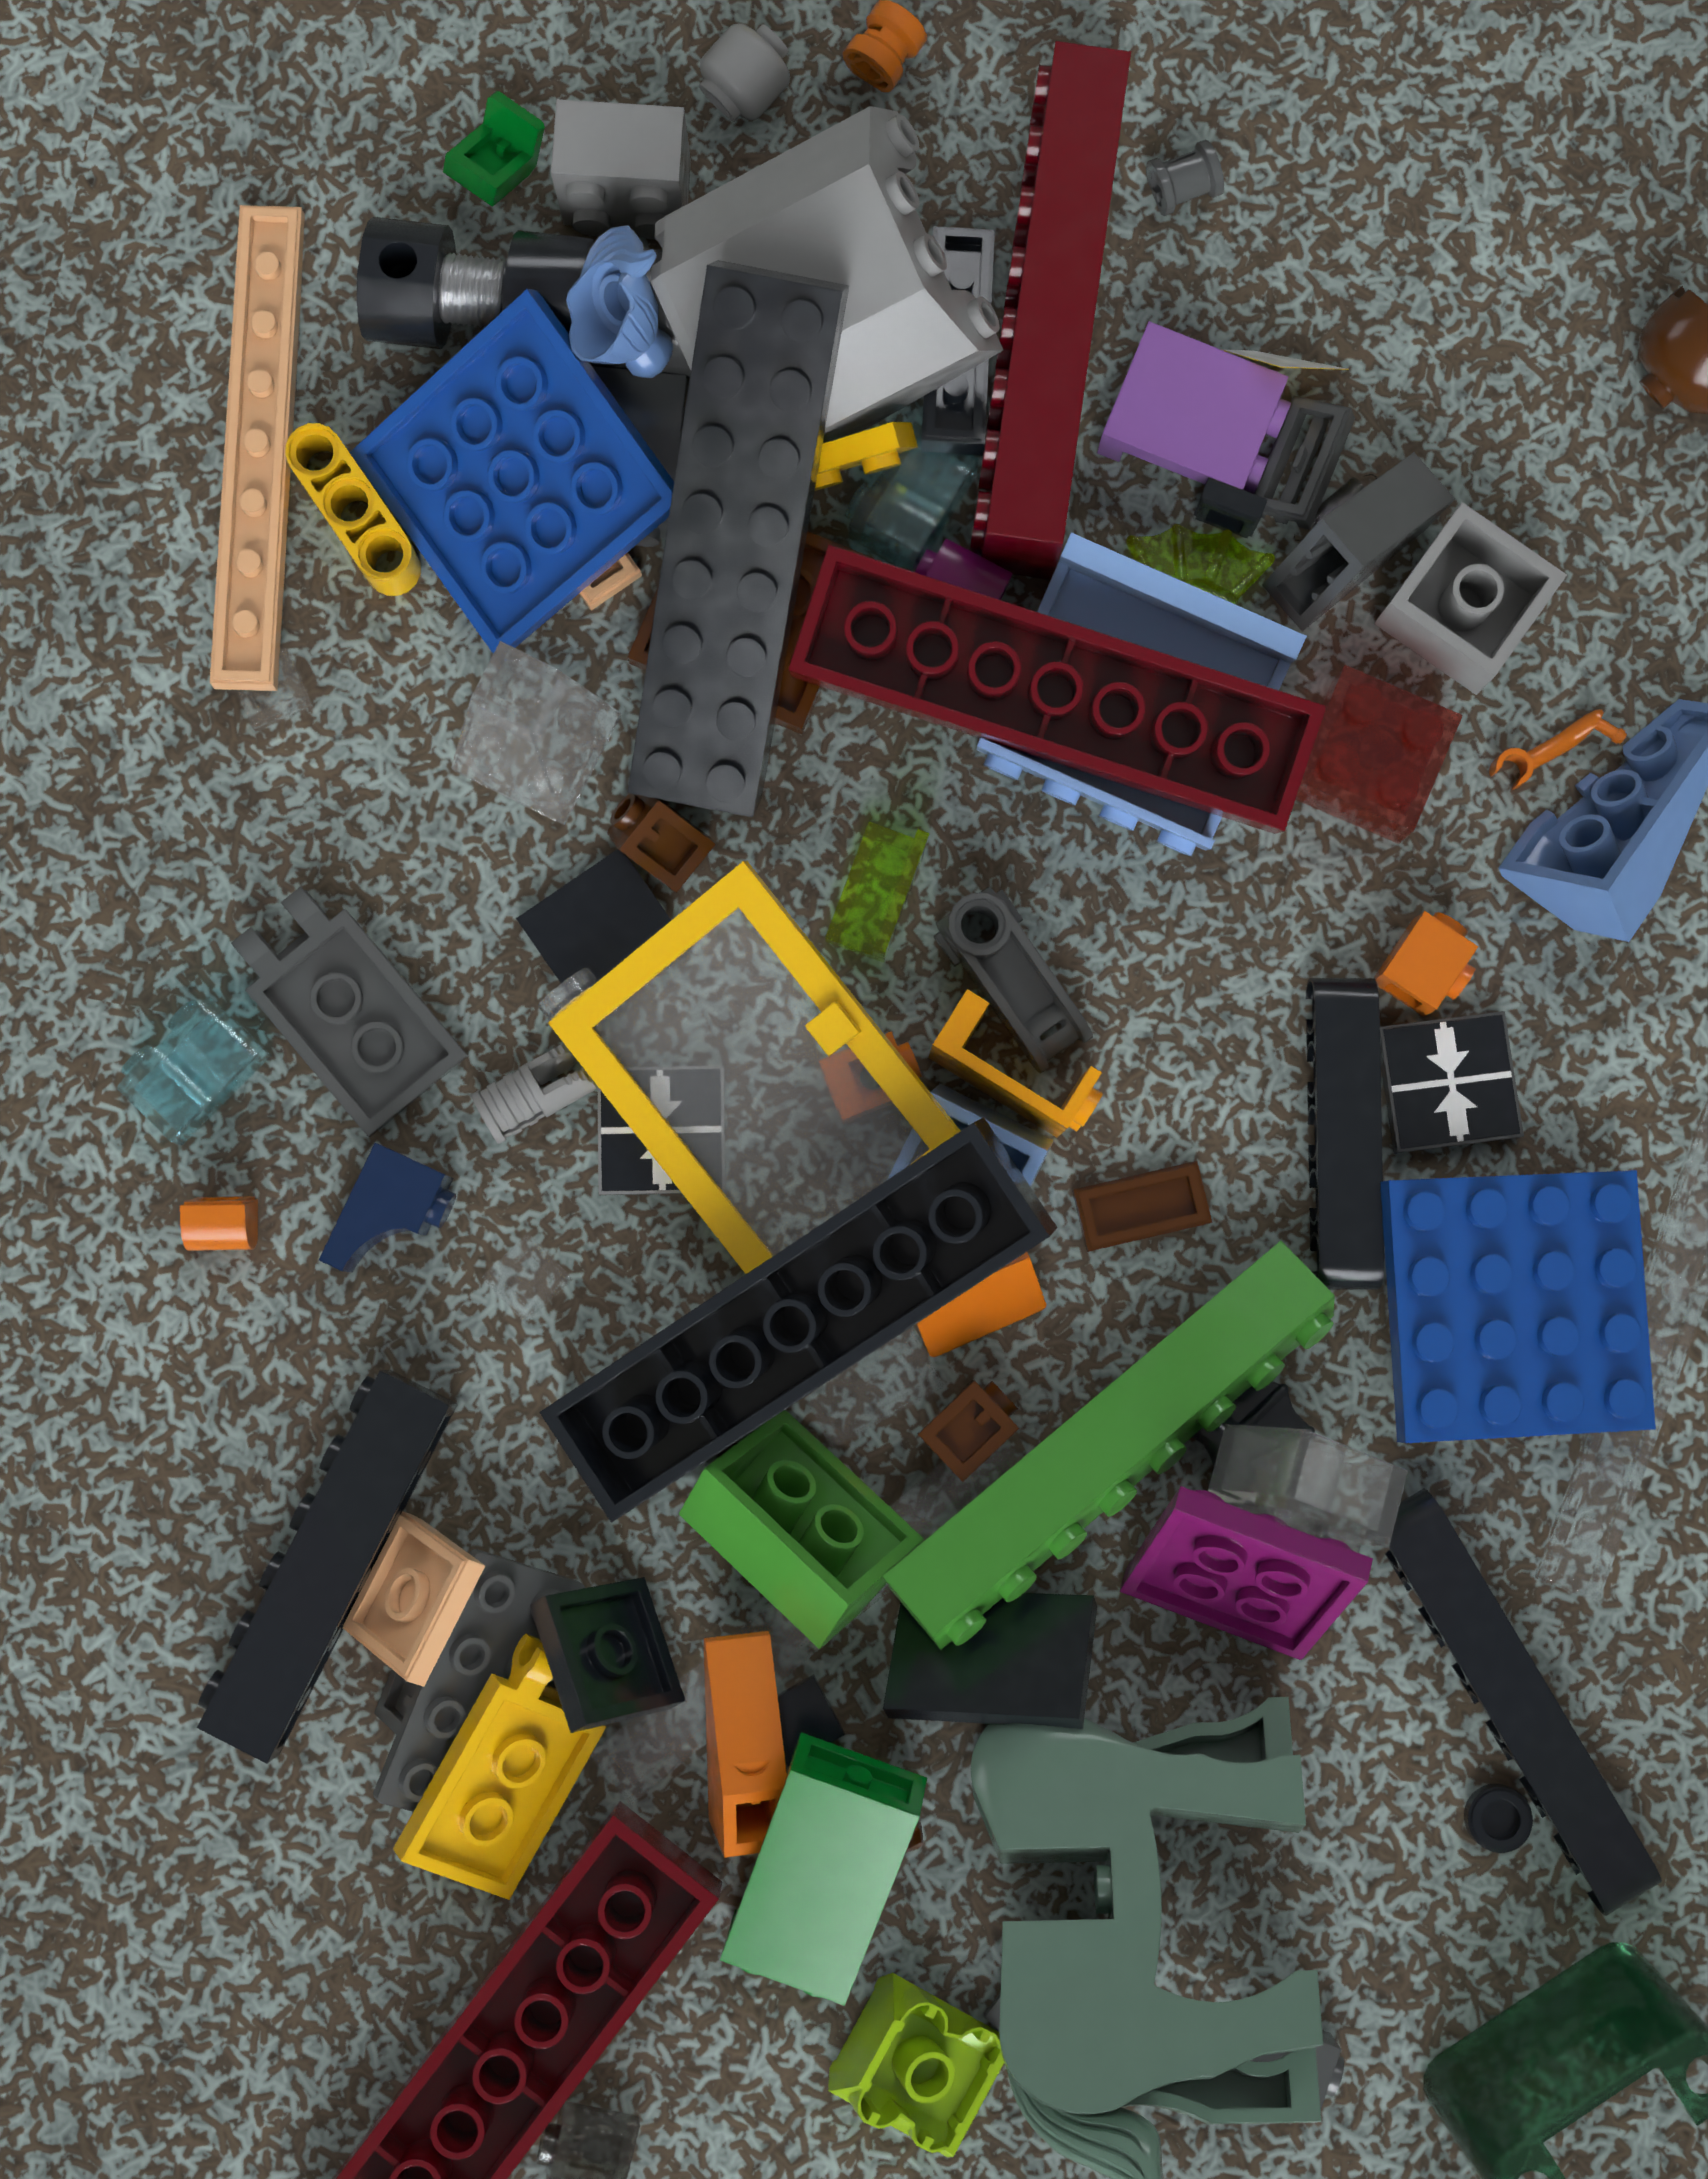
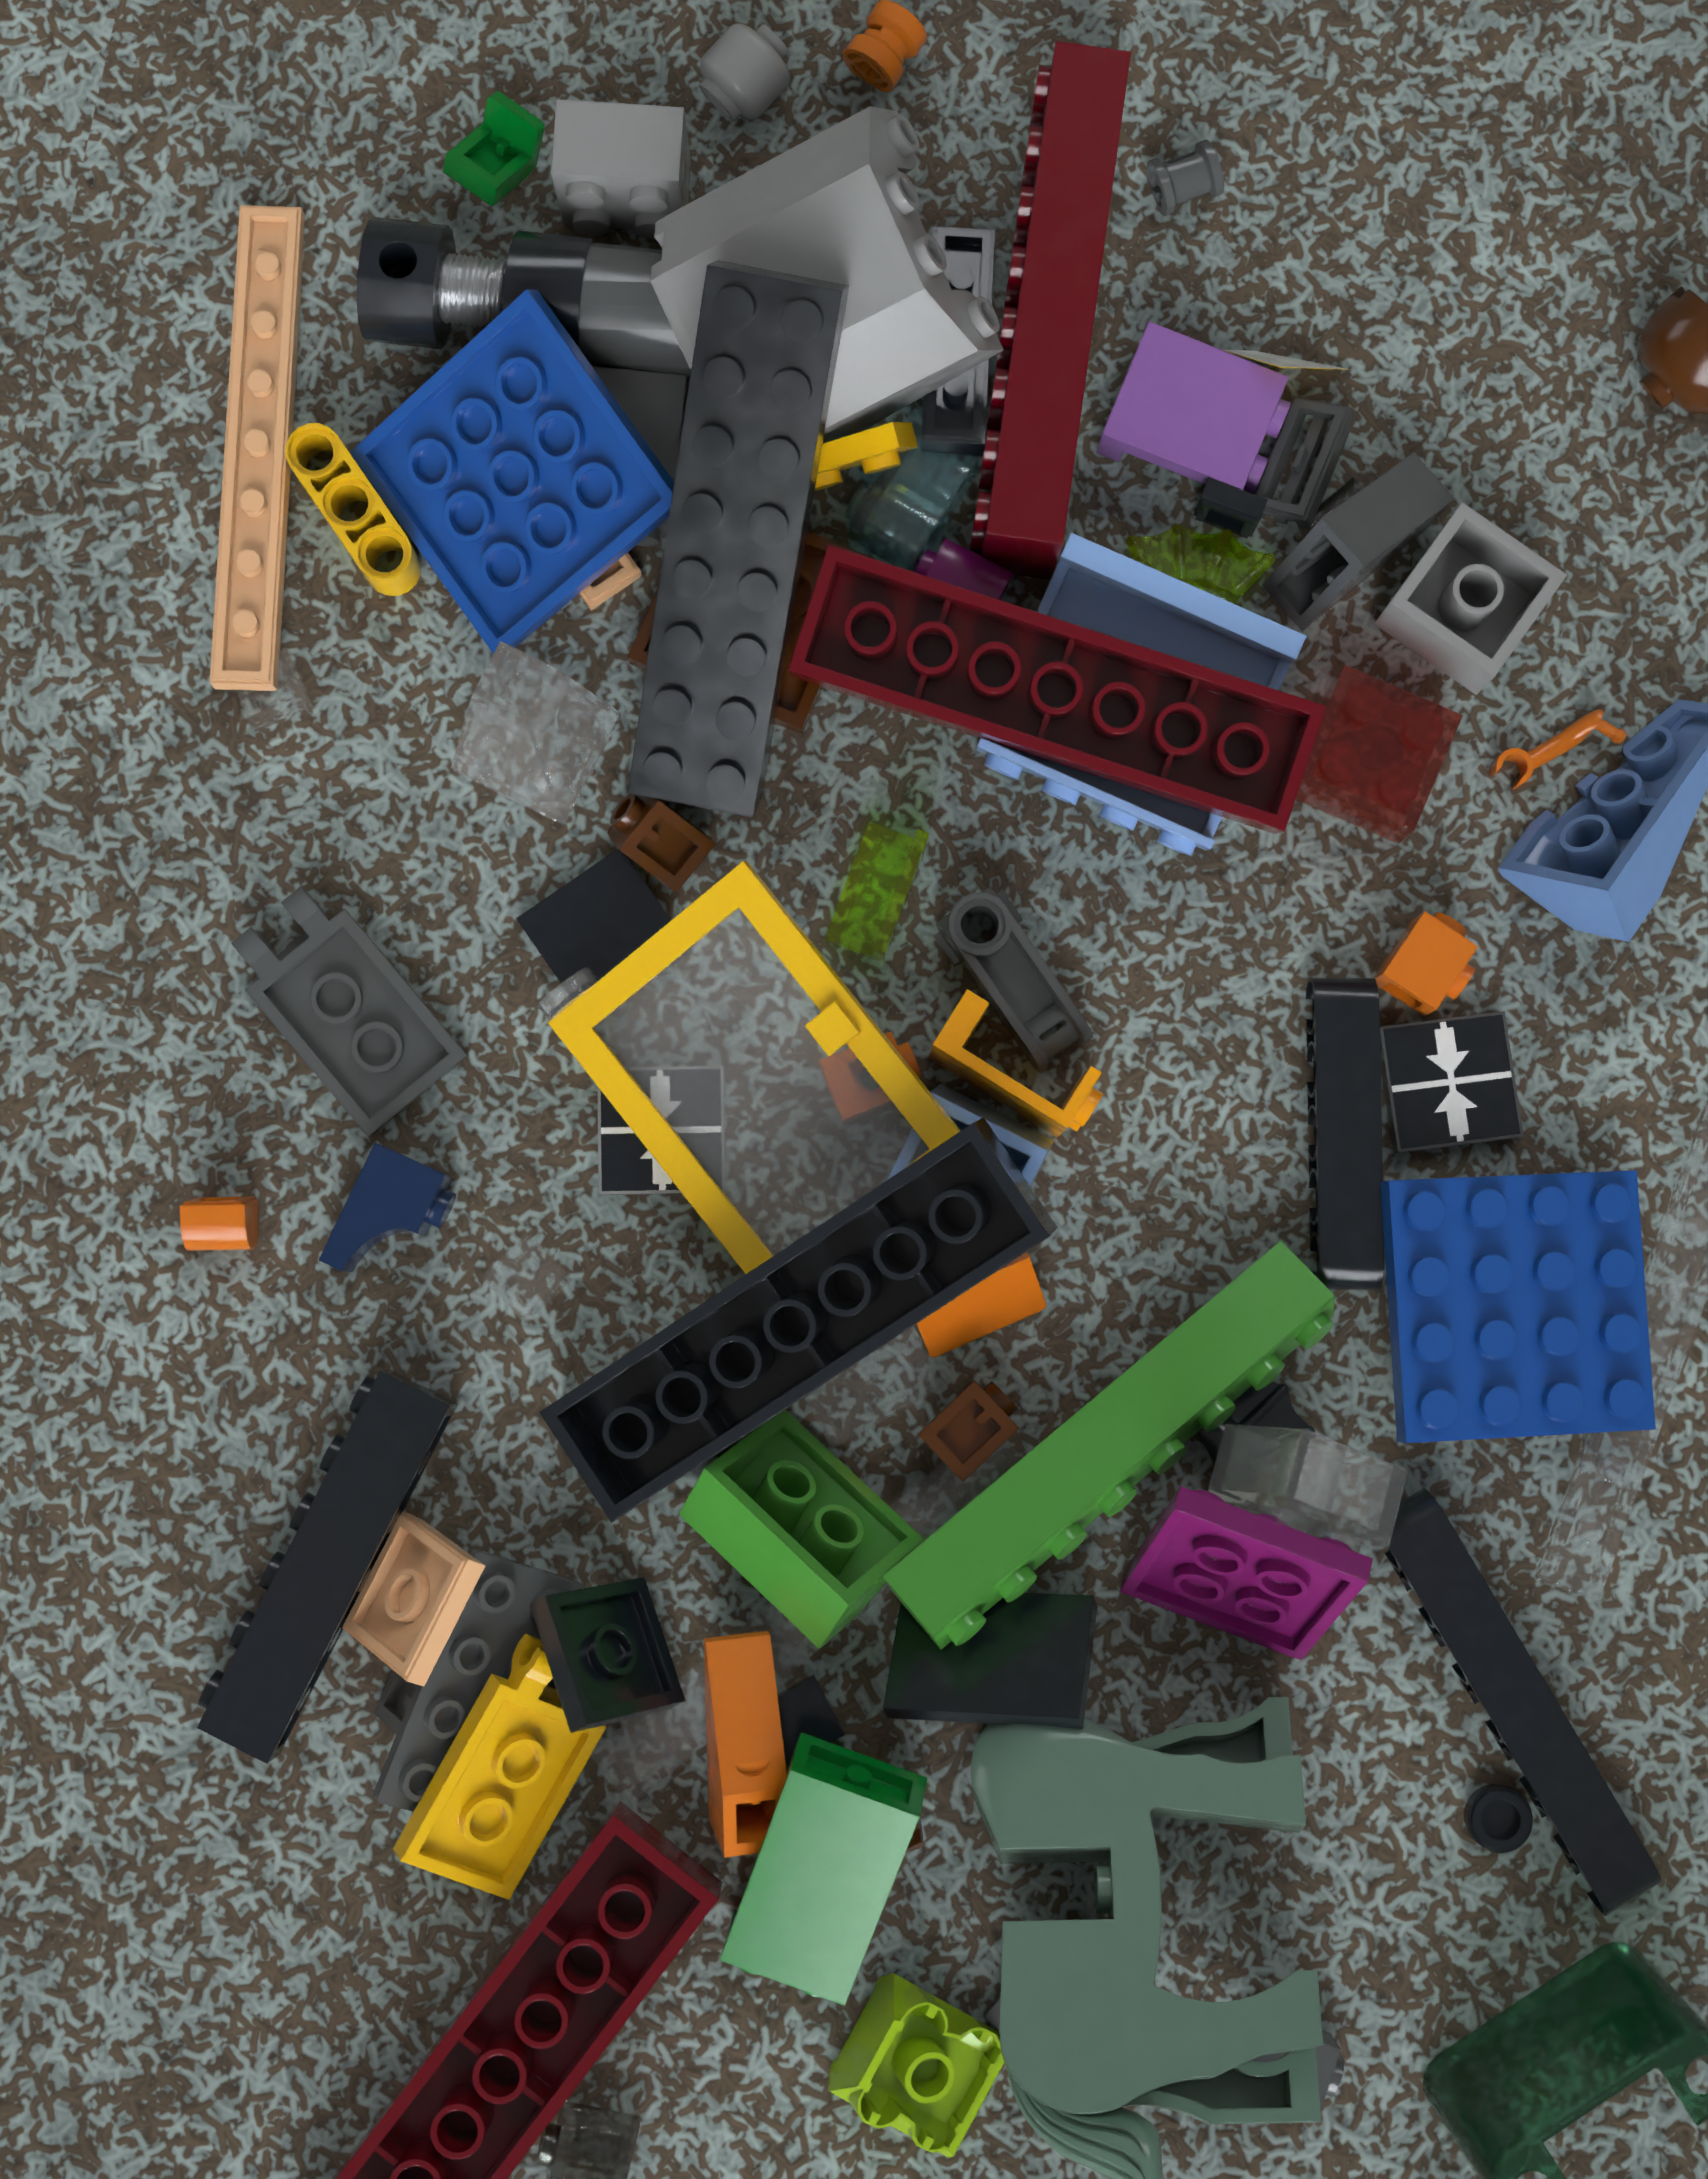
clear light blue brick [116,997,272,1146] -> none
light grey hinge [470,1043,597,1144] -> none
medium blue hair [566,225,673,378] -> none
reddish brown tile [1072,1161,1212,1252] -> none

